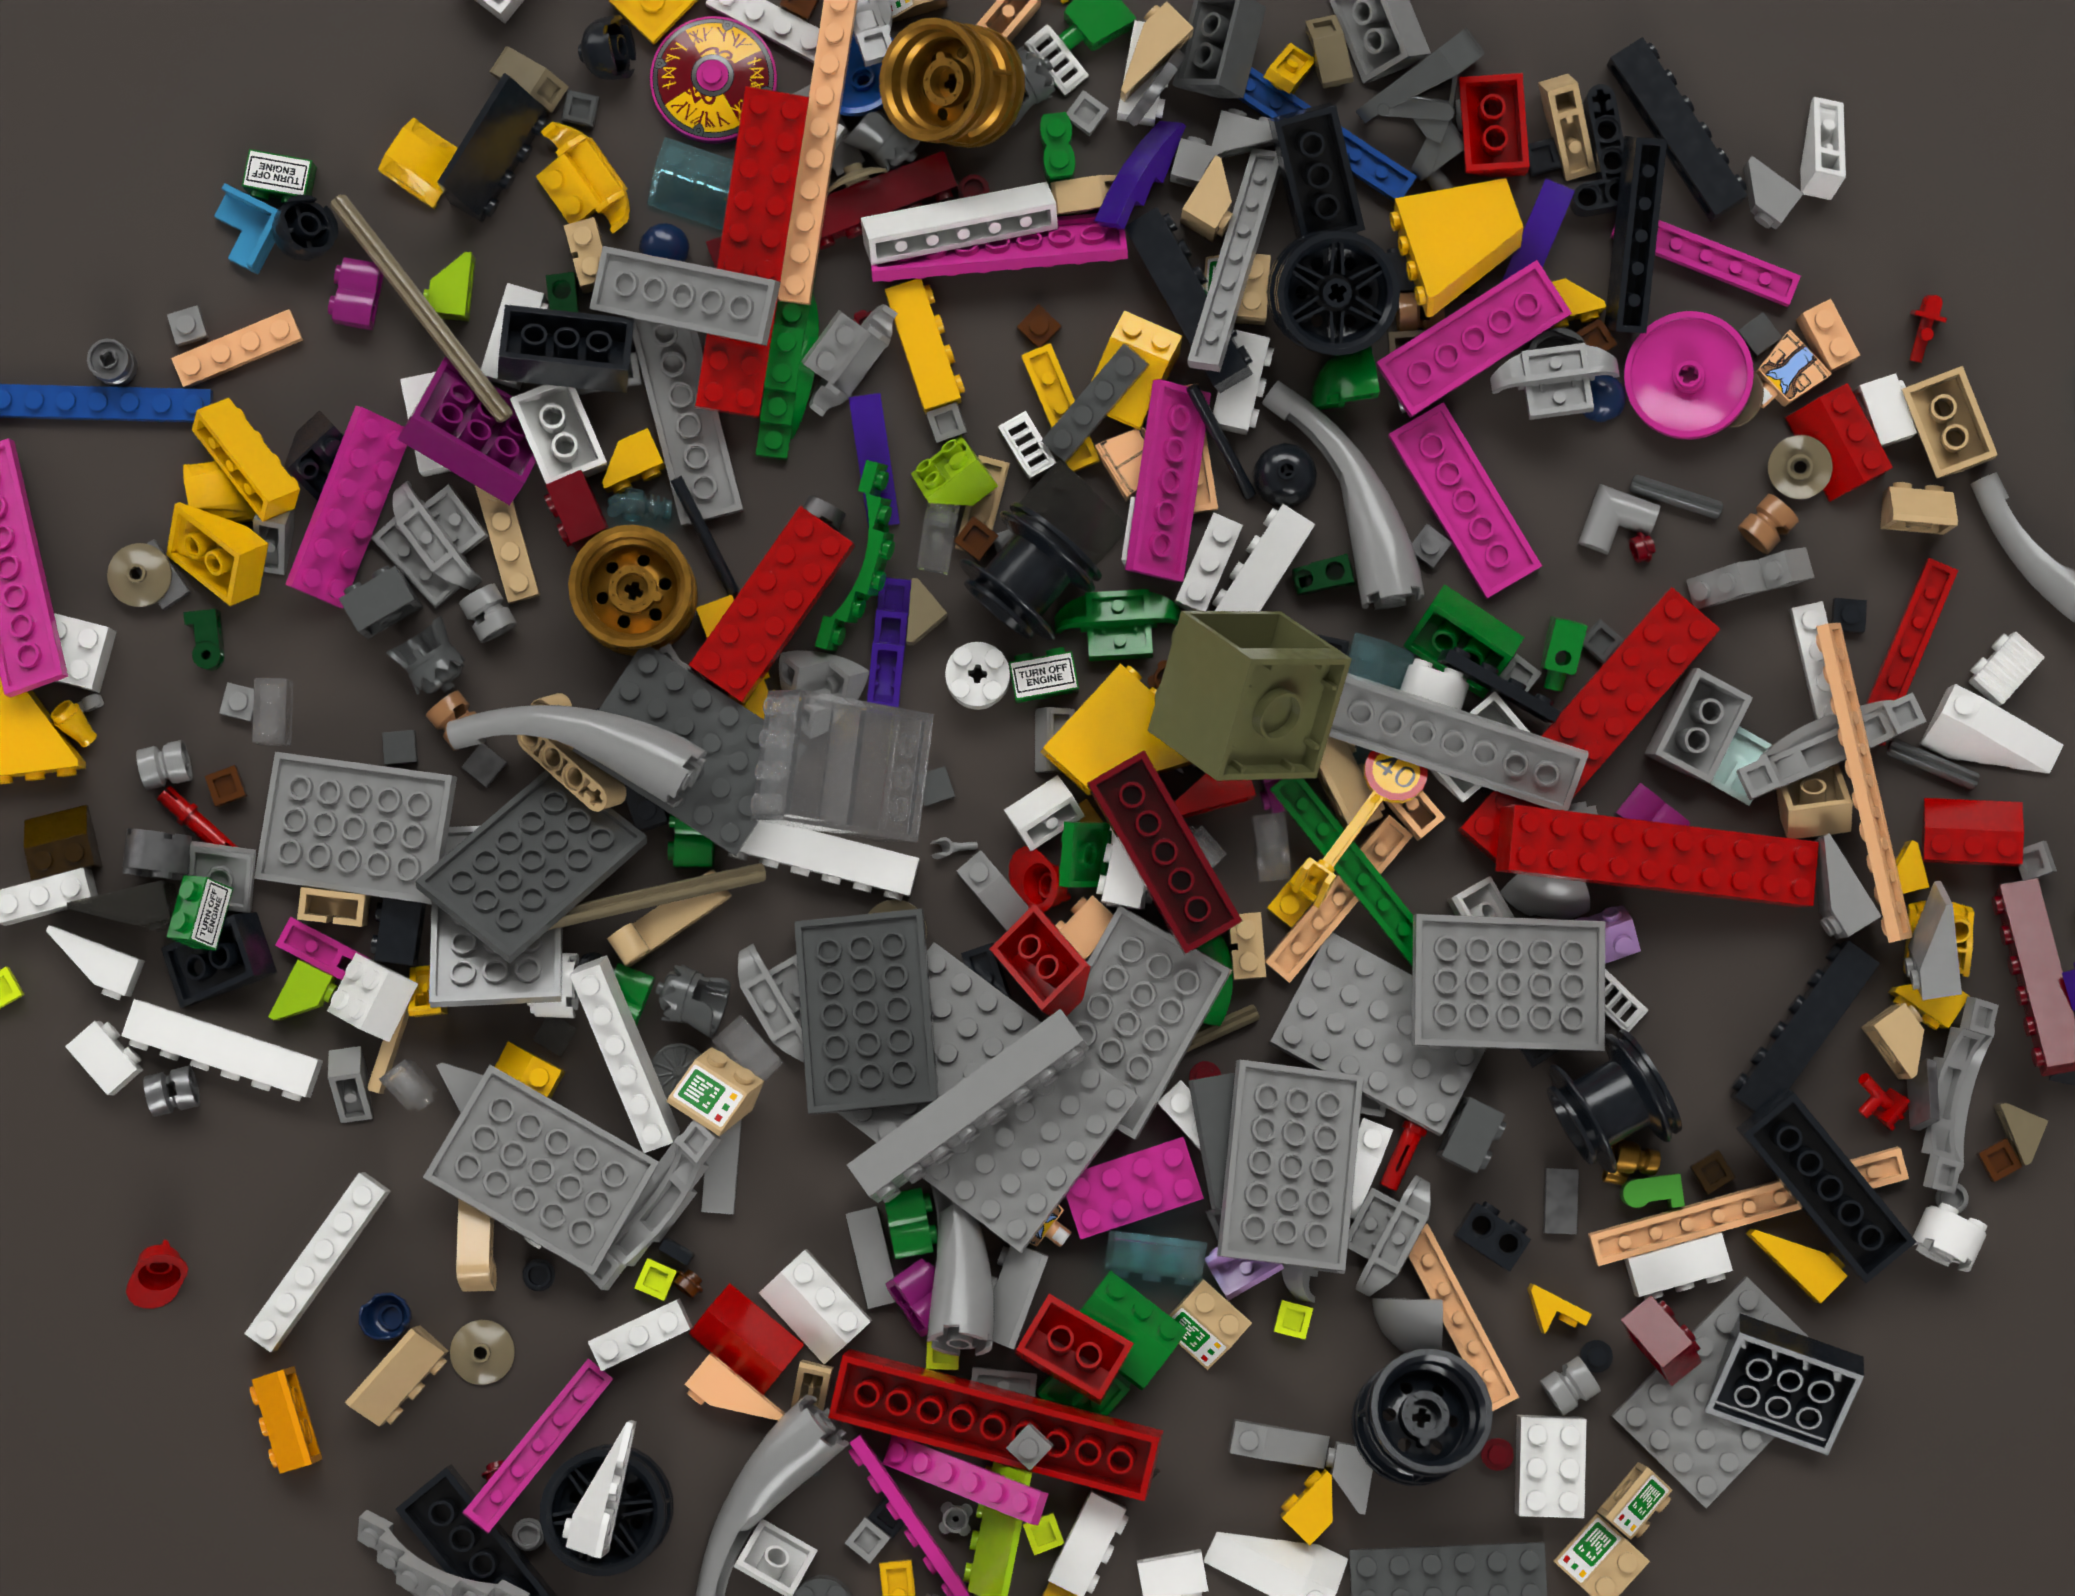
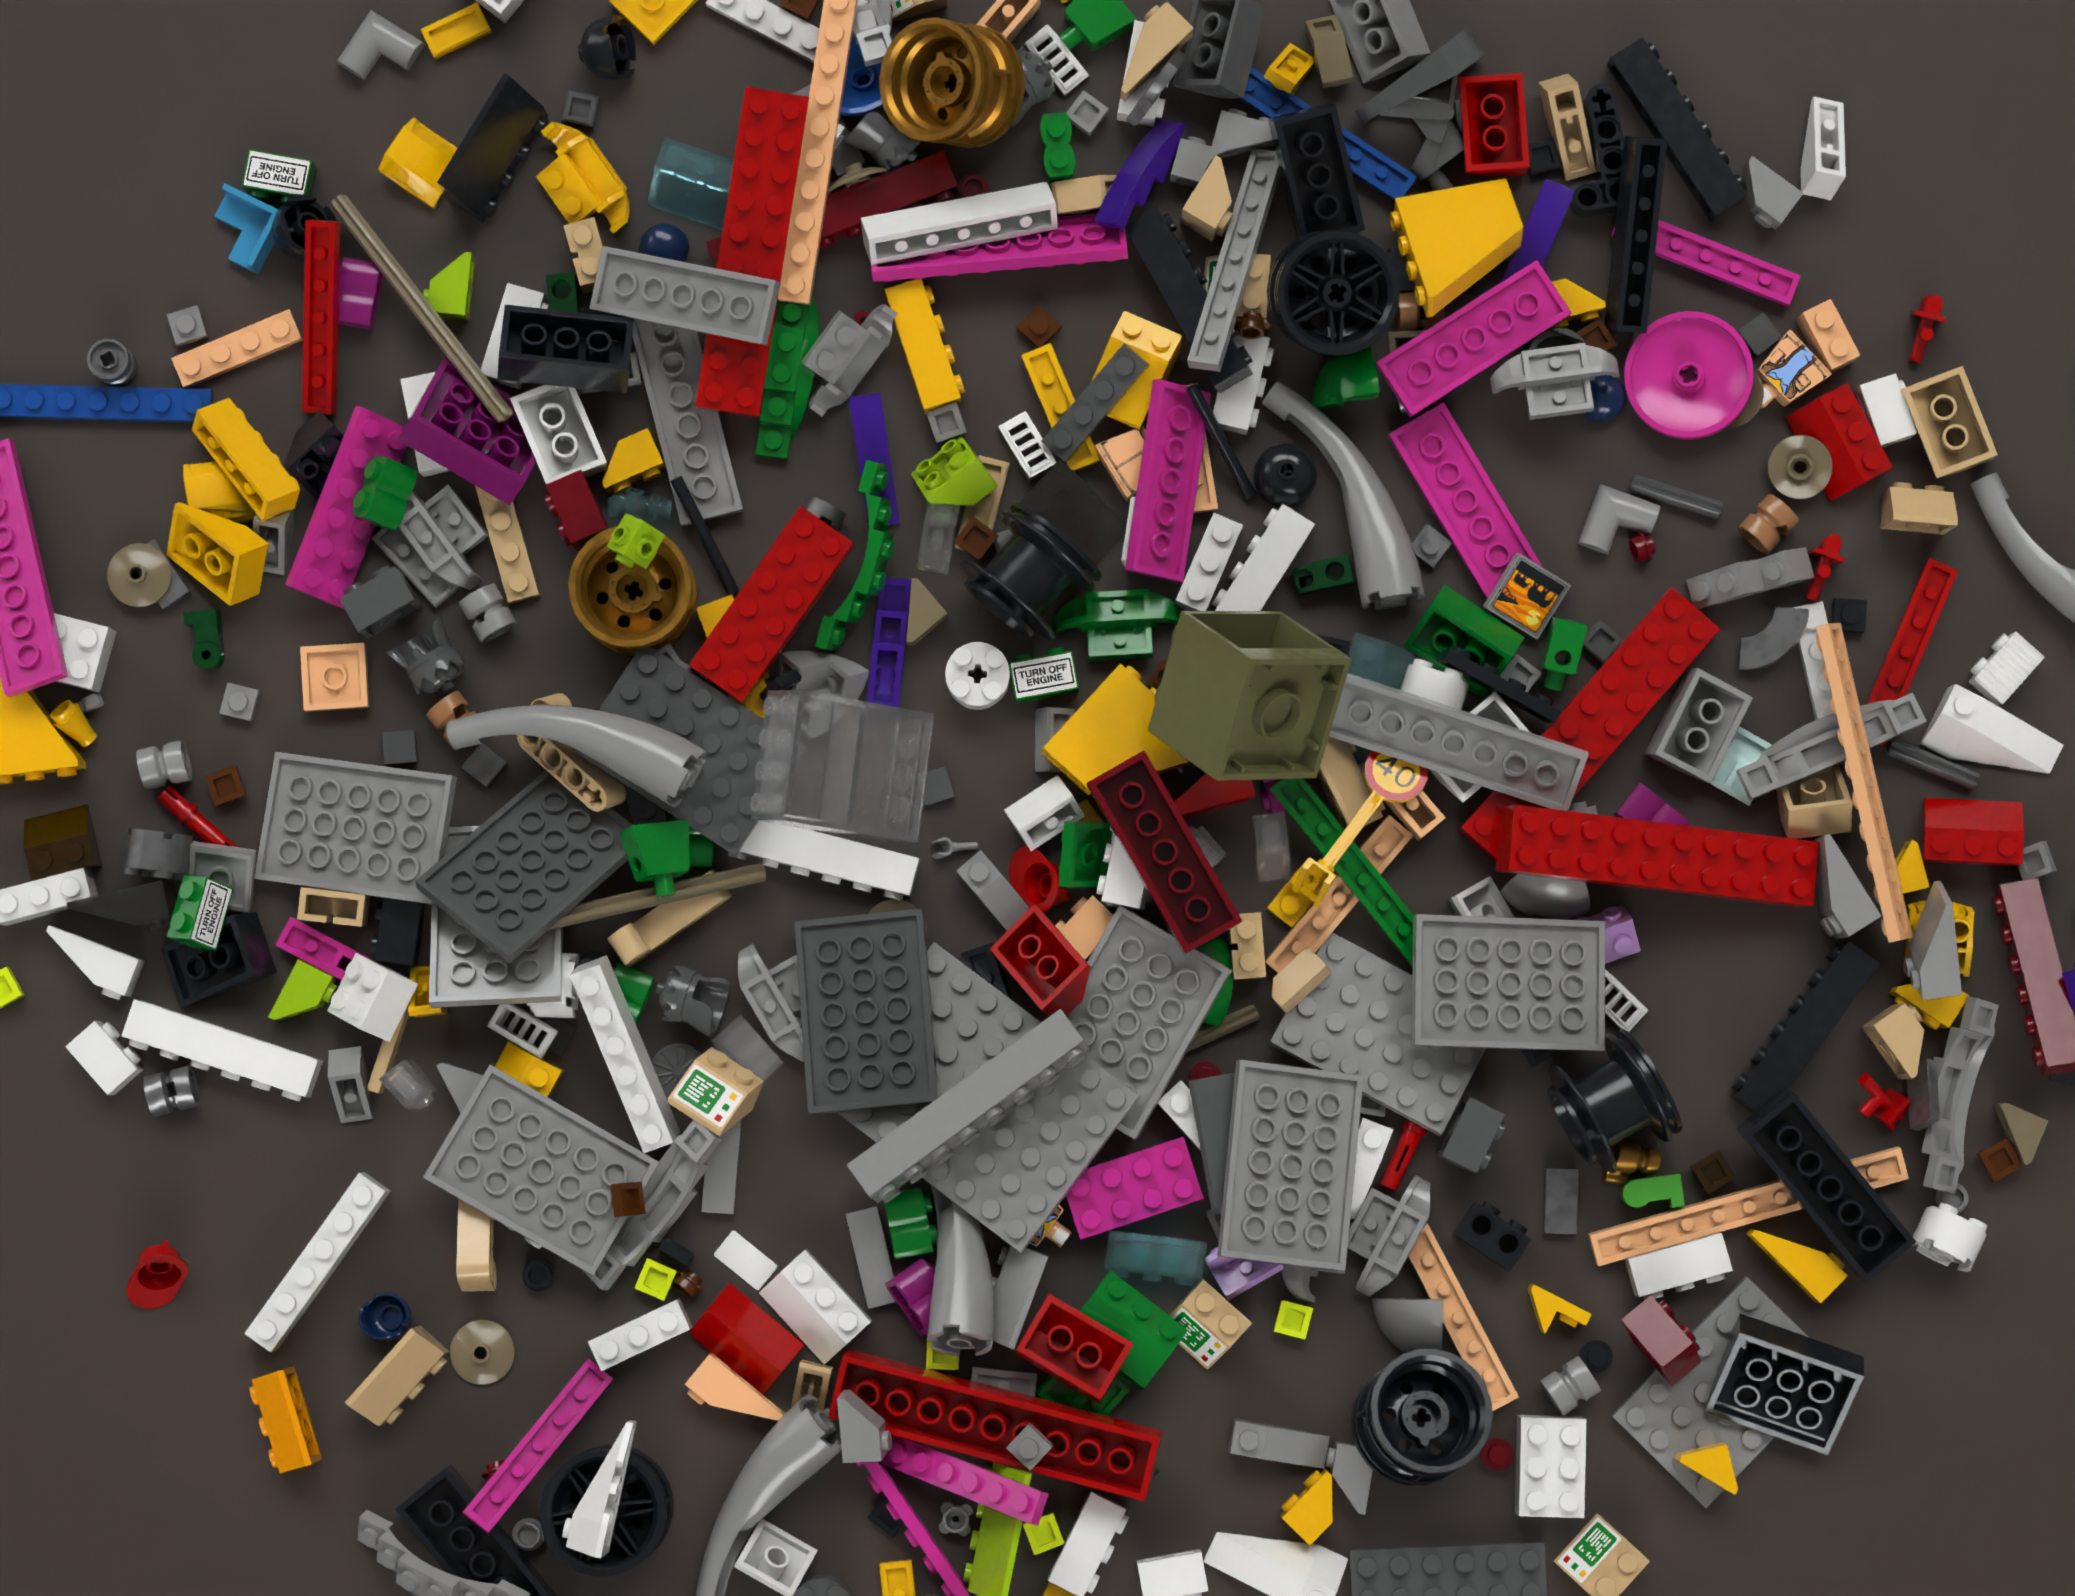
clear brick [252,678,293,746] -> none
dark tan slope [489,46,569,113] -> none
dish [650,16,777,144] -> none
light grey plate [845,1516,891,1564] -> none
slope [1596,1462,1672,1540] -> none
none -> light nougat plate [300,643,370,712]
none -> red plate [302,219,340,415]
none -> light grey brick [337,10,425,80]
none -> green brick [353,455,417,531]
none -> yellow tile [420,2,492,60]
none -> white slope [487,1004,559,1059]
none -> lime brick [606,513,666,569]
none -> reddish brown plate [610,1182,646,1217]
none -> green torso [619,820,690,898]
none -> white sticker [714,1230,777,1290]
none -> black tile [759,669,802,703]
none -> light grey slope [837,1390,892,1463]
none -> reddish brown plate [1234,311,1271,339]
none -> tan piece [1272,948,1332,1015]
none -> tile [1483,552,1571,640]
none -> yellow slope [1674,1442,1738,1495]
none -> flat silver tile [1739,607,1809,671]
none -> red arm [1805,534,1845,602]

